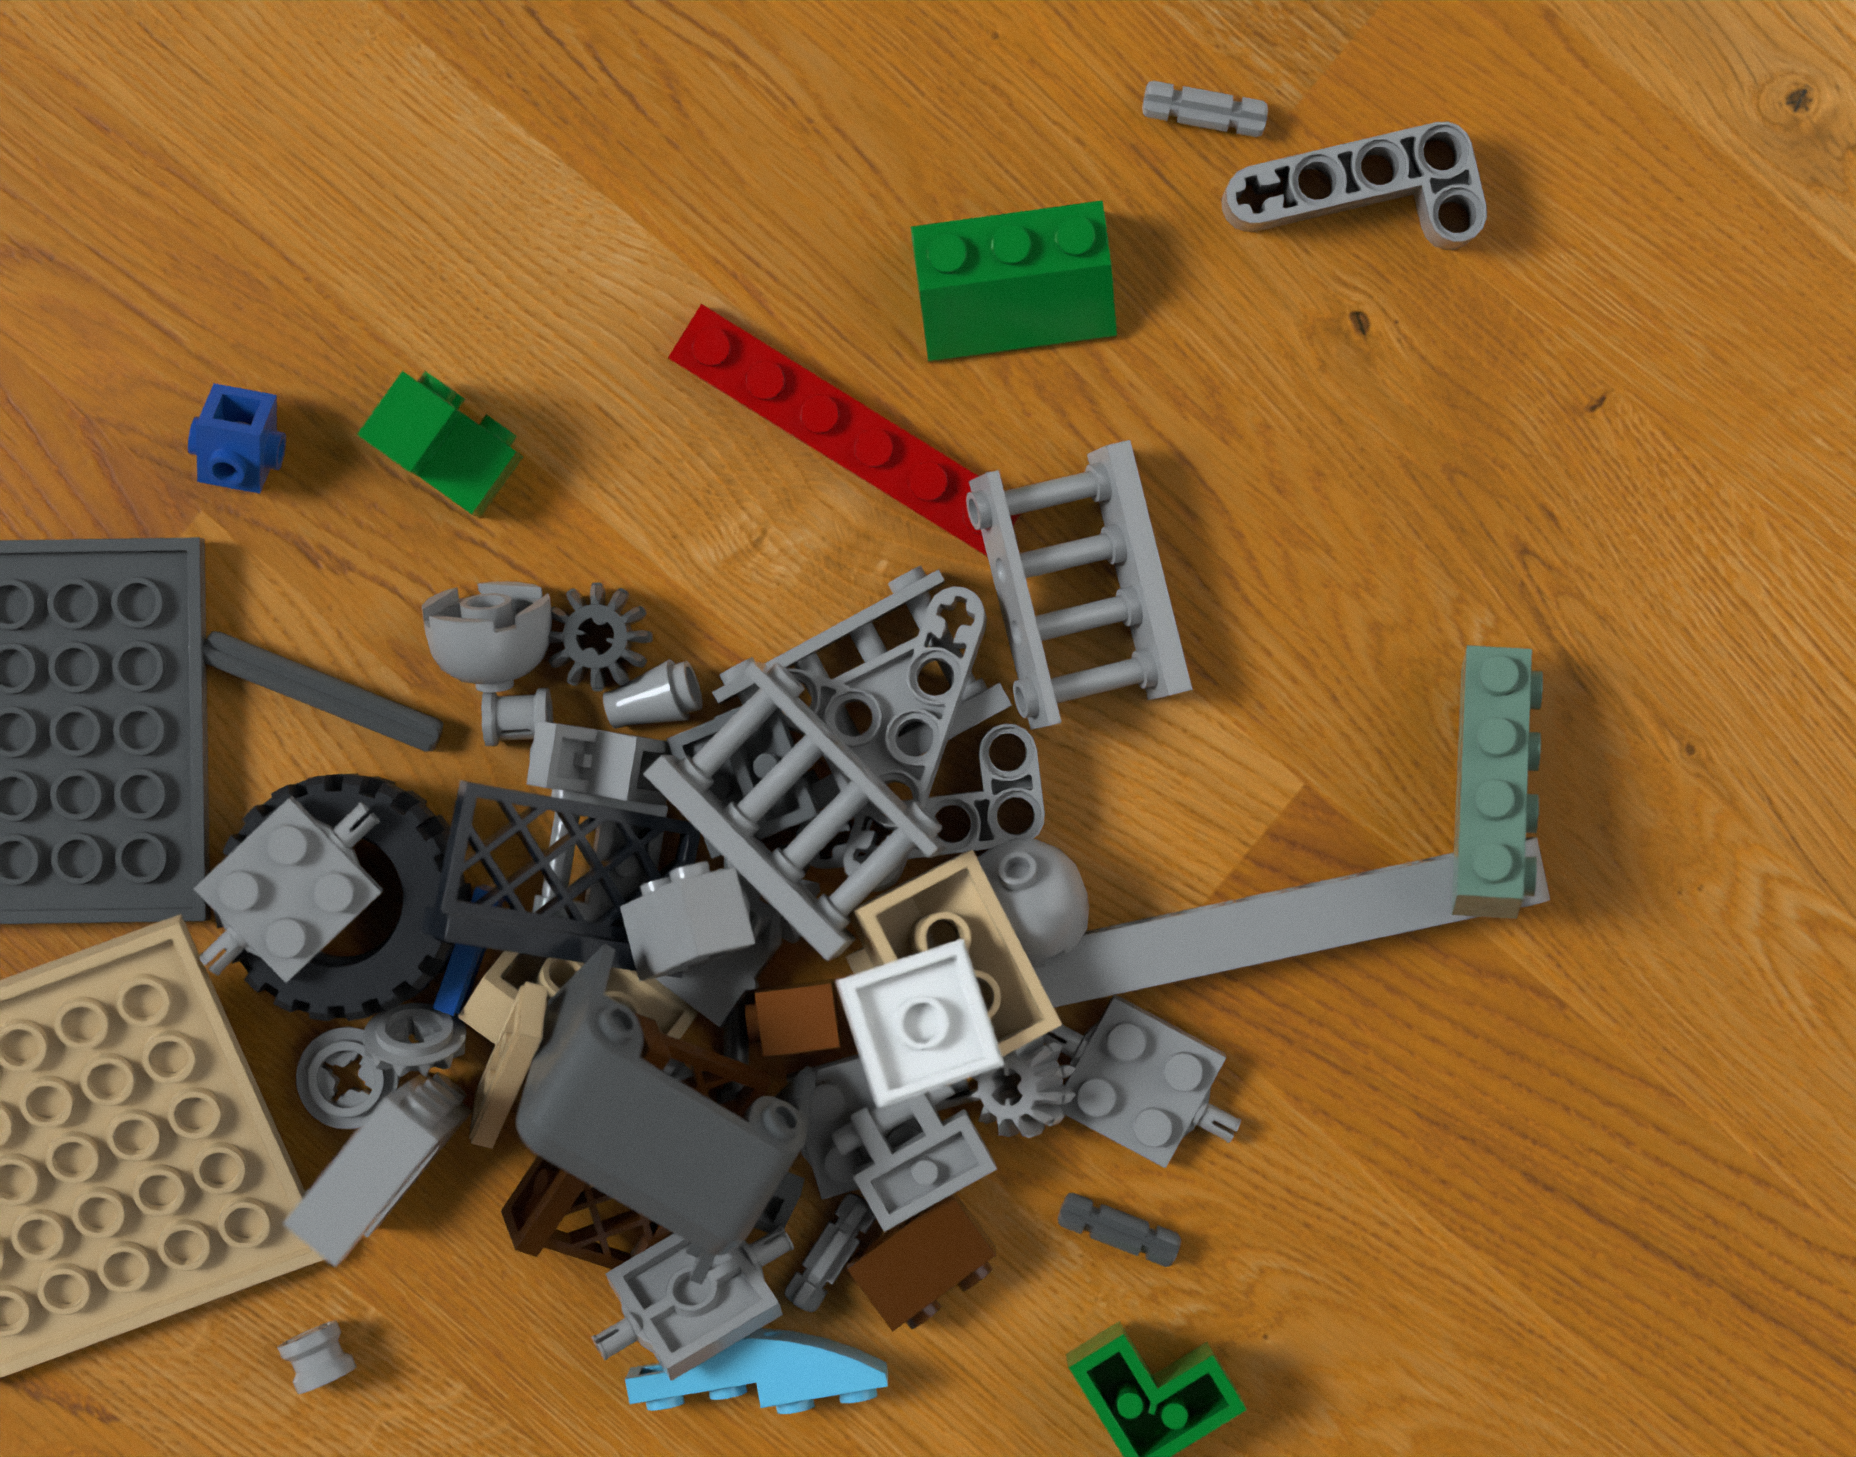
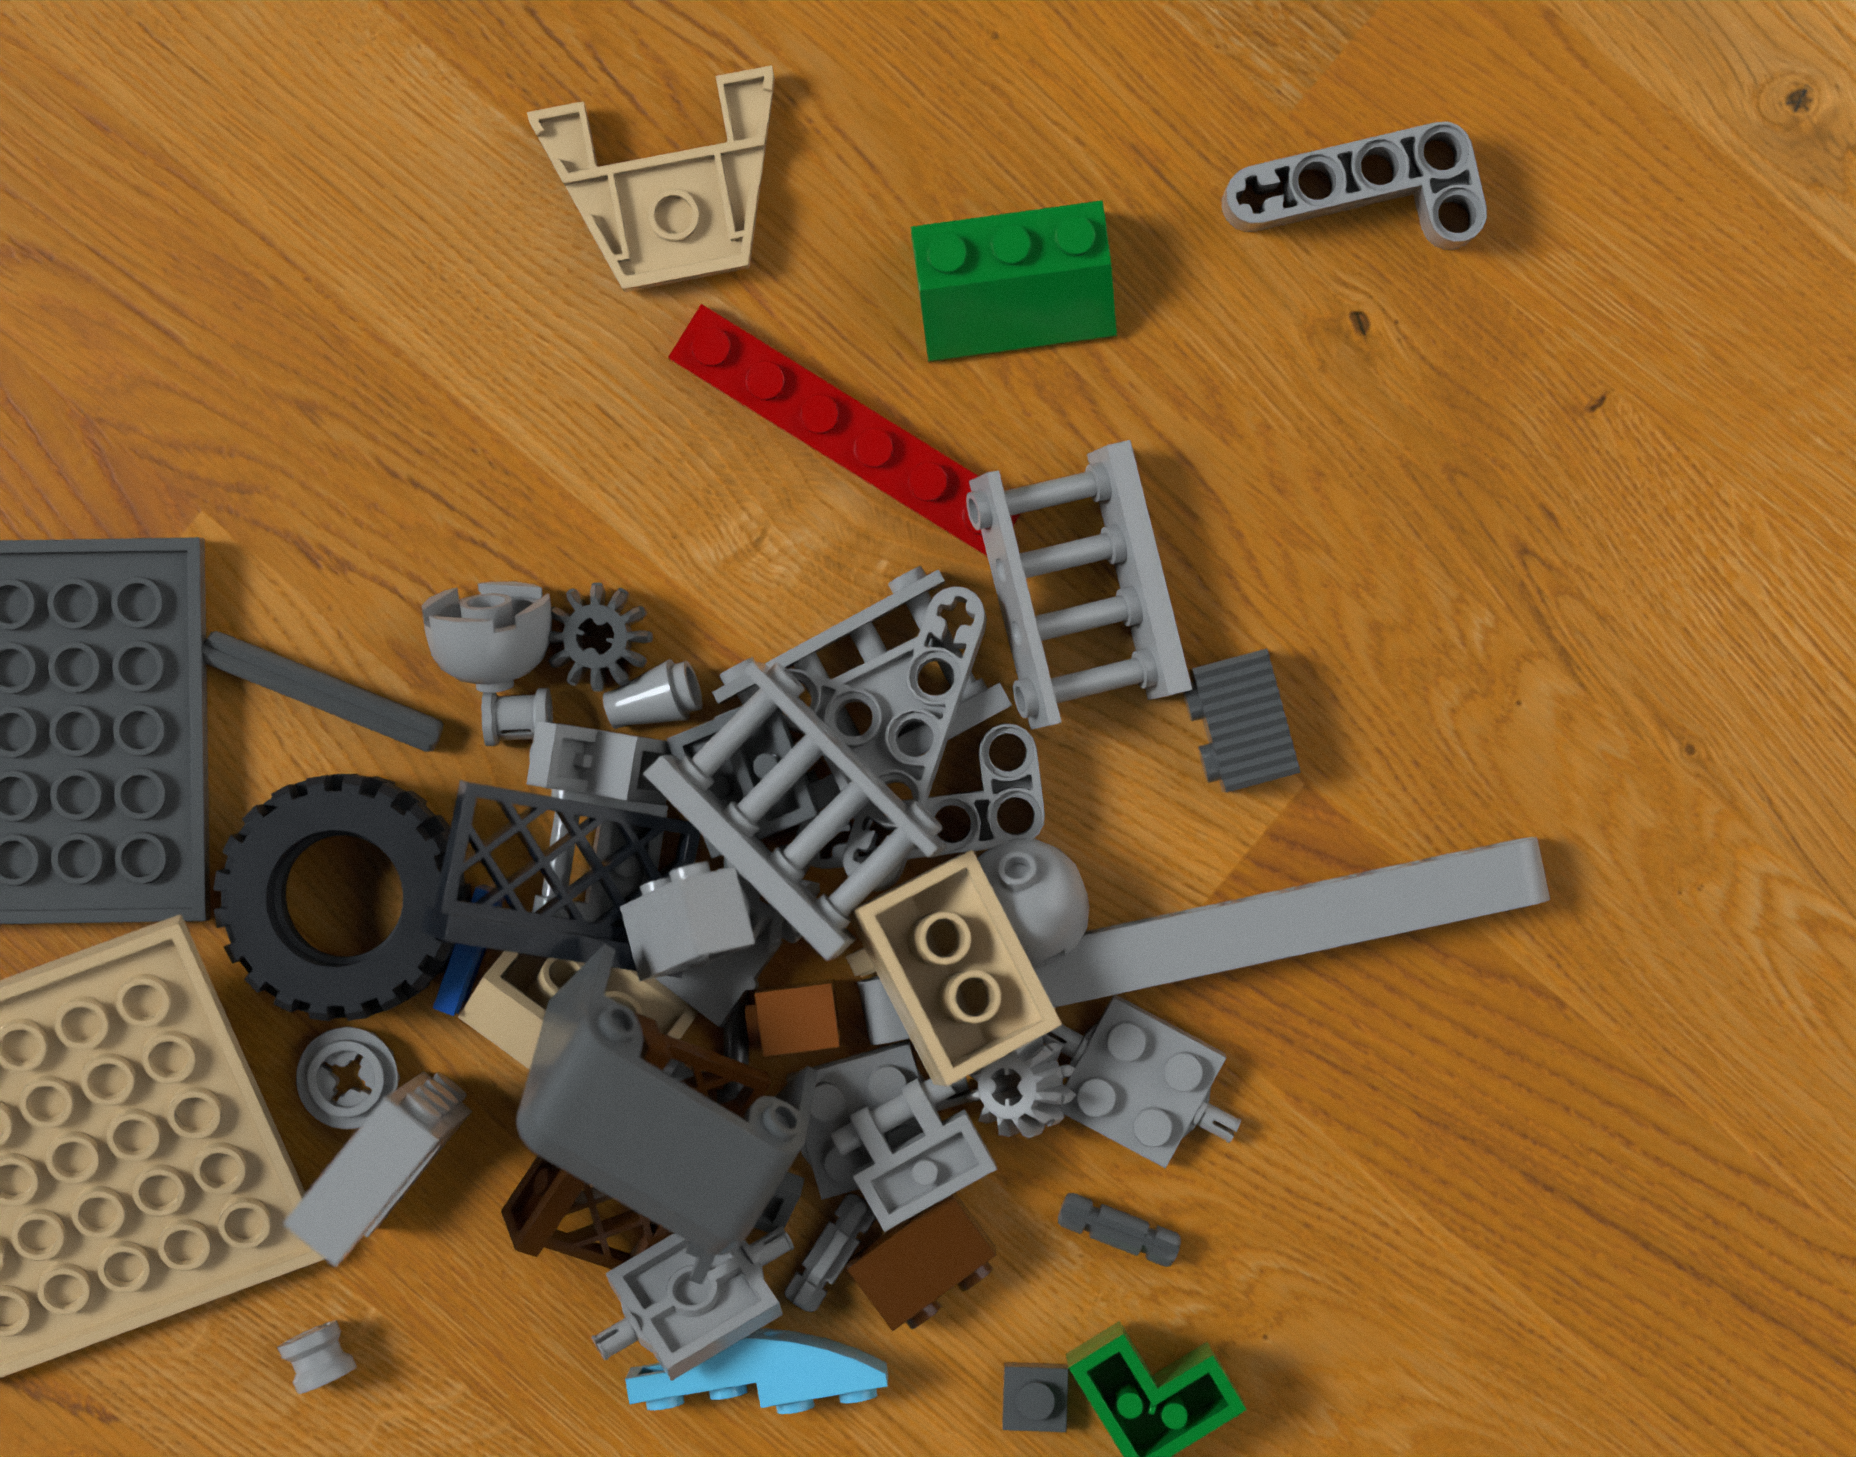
blue brick [188,383,286,494] -> none
light grey plate [194,796,383,983] -> none
green brick [357,371,524,518] -> none
light grey gear [363,1003,466,1077] -> none
tan tile [469,982,548,1148] -> none
white tile [836,939,1004,1108] -> none
light grey axle [1142,81,1268,137] -> none
sand green brick [1451,645,1543,919] -> none
none -> tan wing [527,65,775,292]
none -> dark grey plate [1002,1362,1068,1432]
none -> dark grey brick [1183,649,1300,793]

